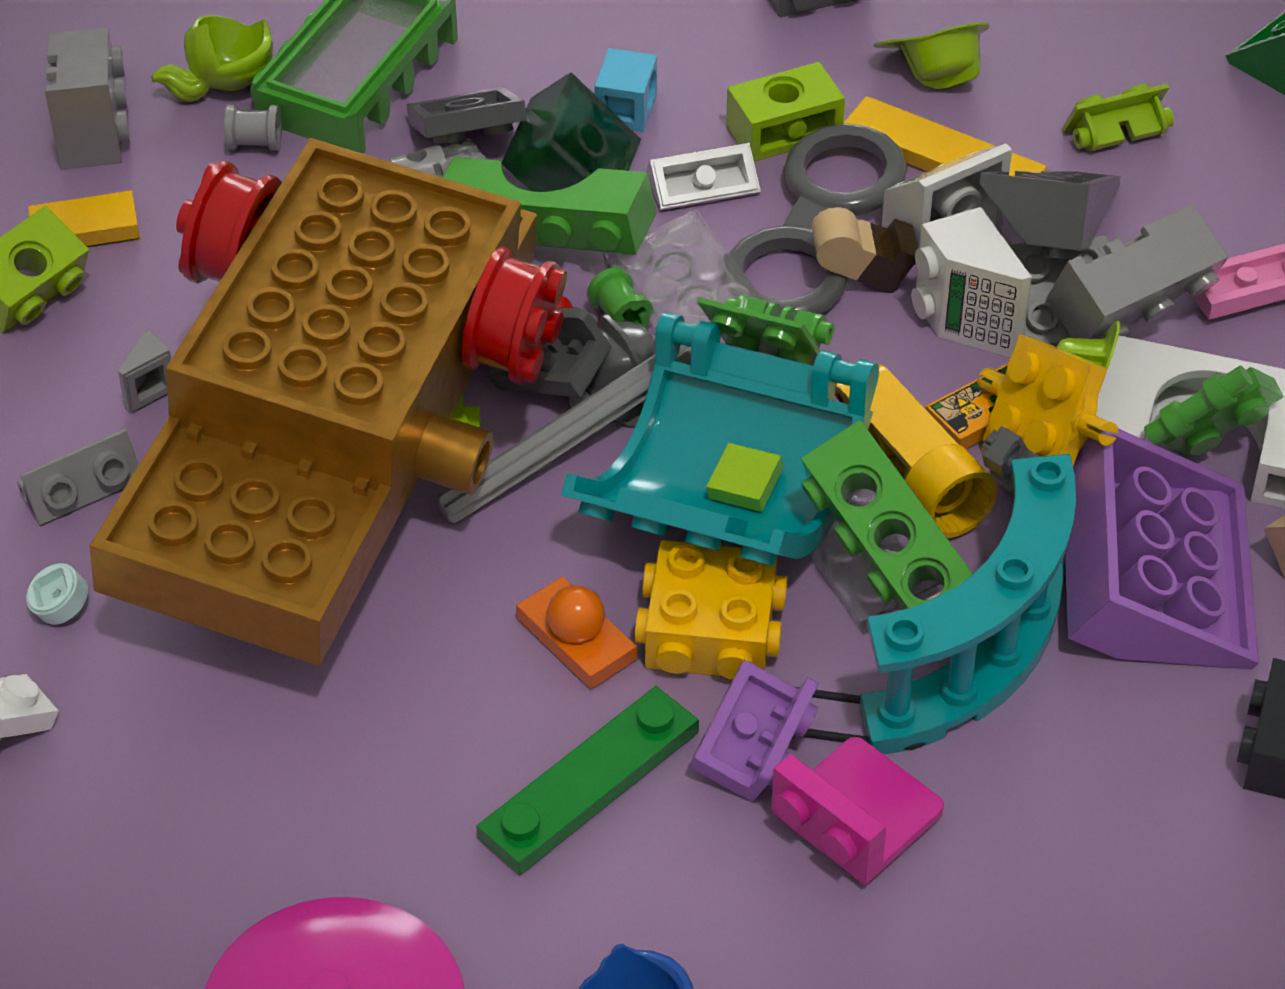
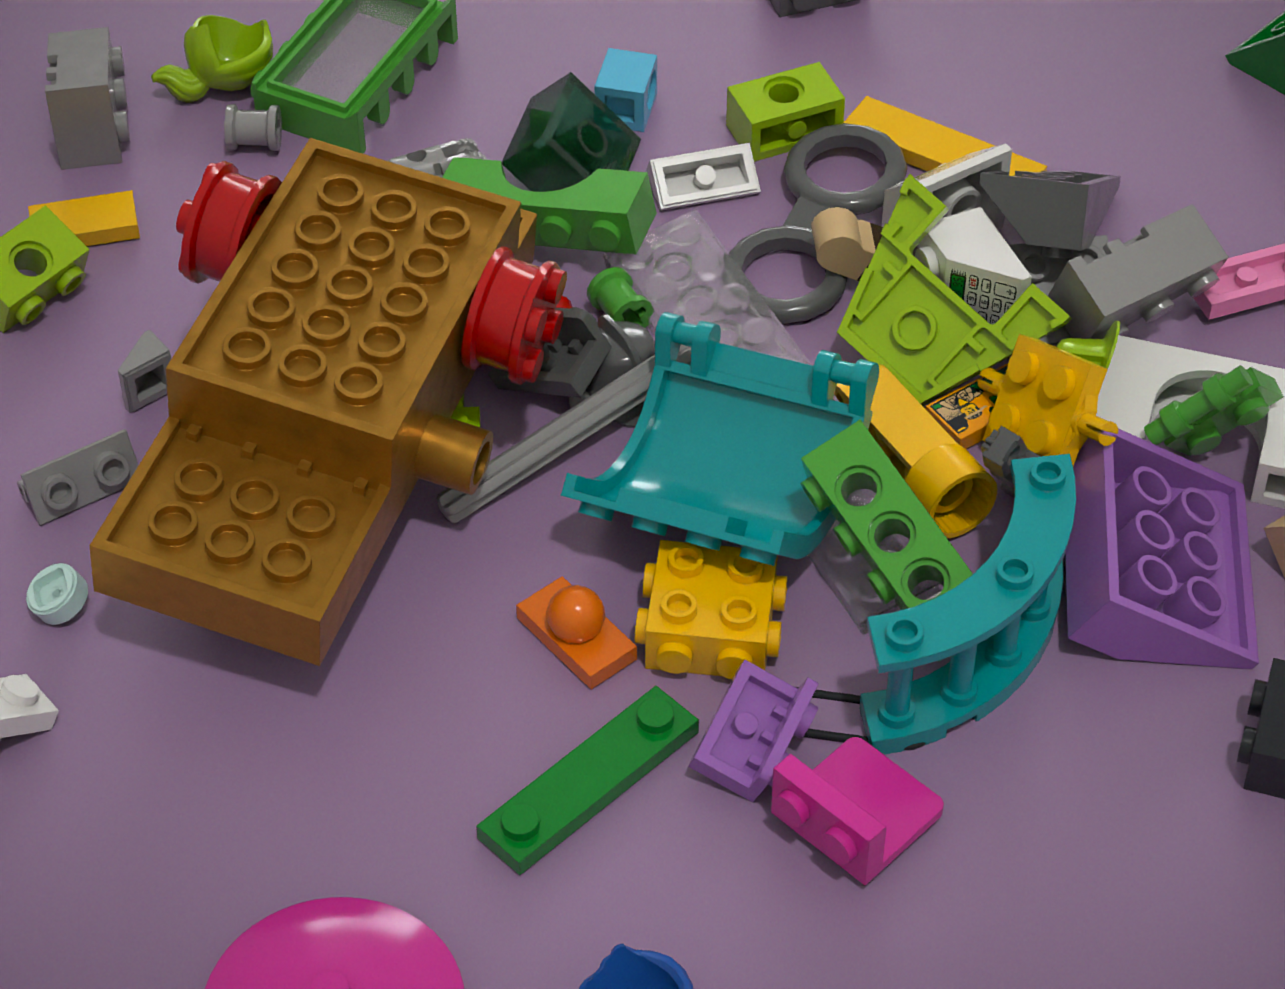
dark grey plate [406,87,527,144] -> none
bright green hinge [697,295,835,366] -> none
lime tile [706,443,784,512] -> none
lime piece [873,22,990,89] -> none
lime hinge [1062,83,1174,152] -> none
none -> lime wing [837,174,1072,406]

